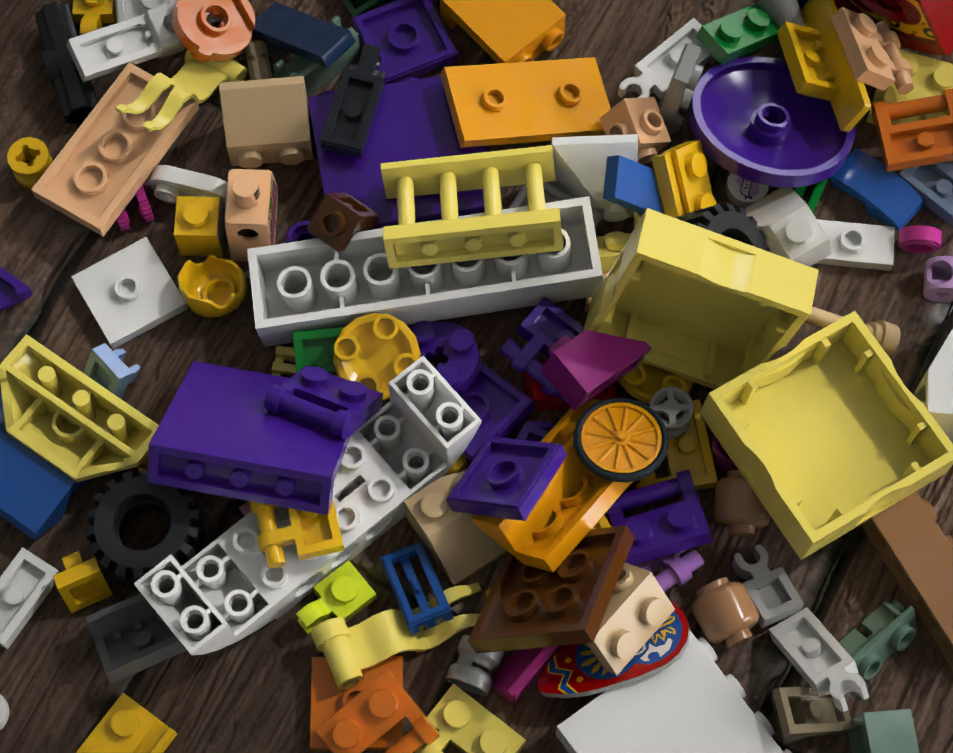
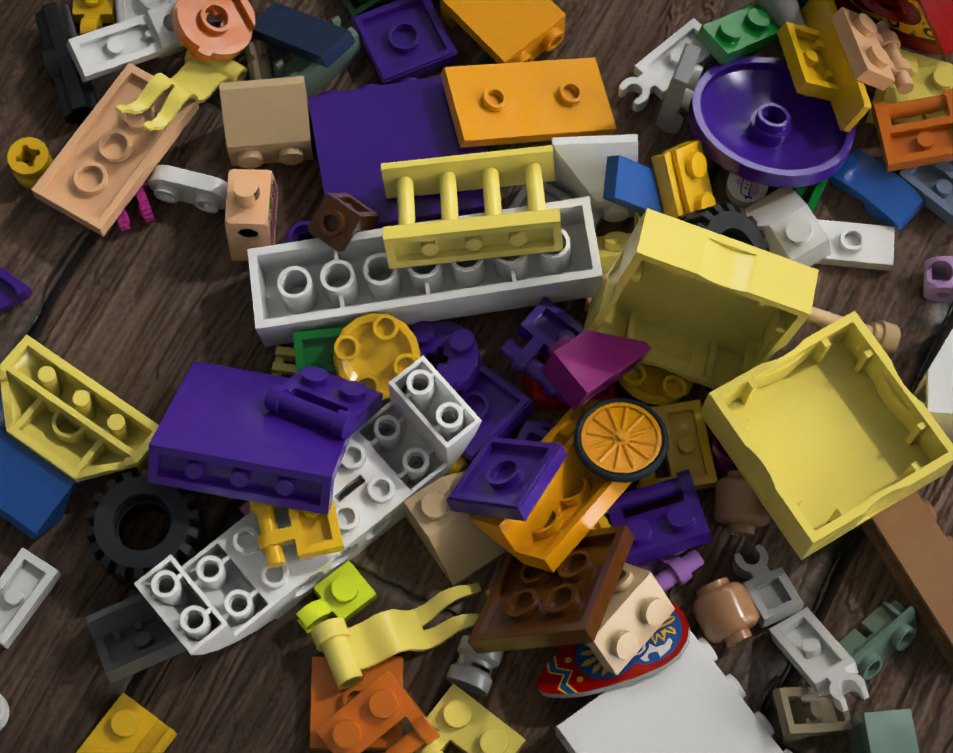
yellow tile [53,551,113,613] -> none
white plate [71,237,188,349] -> none
tile [83,343,140,399] -> none
yellow brick [174,196,225,257] -> none
yellow hair [177,254,247,318] -> none
black hinge [320,44,386,159] -> none
blue tile [380,541,454,635] -> none
dark pink slope [491,645,564,704] -> none
light nougat brick [600,97,671,165] -> none
light grey wheel [649,386,694,440] -> none
dark pink tile [898,225,942,254] -> none

